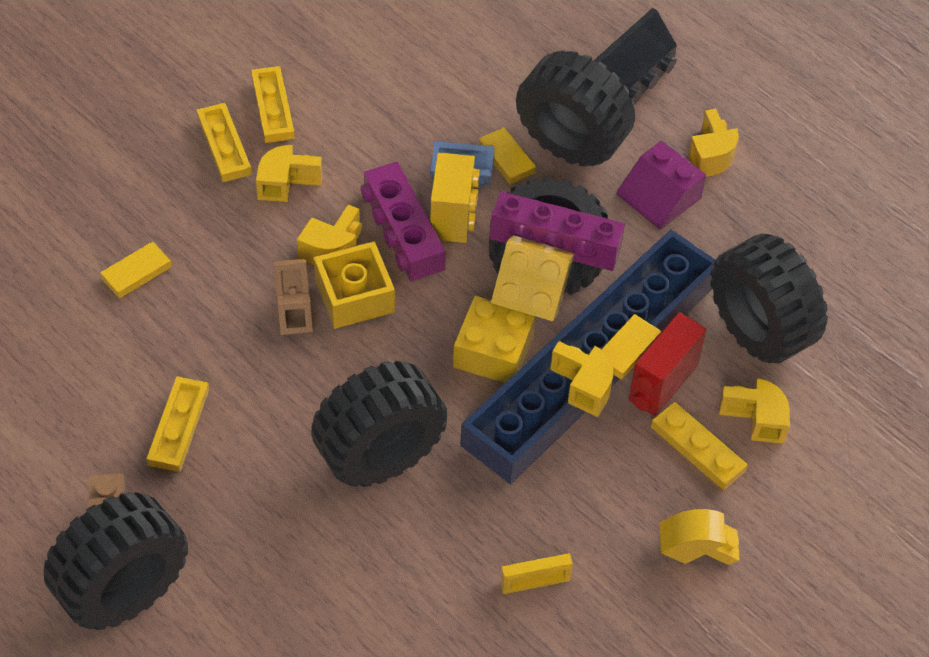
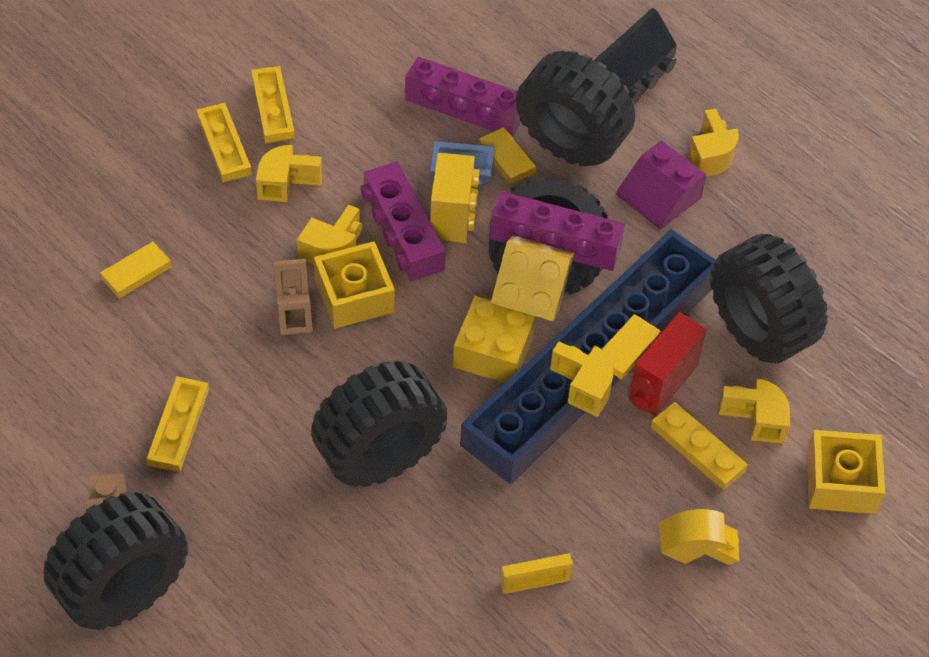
none -> magenta brick [405,57,521,137]
none -> yellow brick [807,430,885,514]

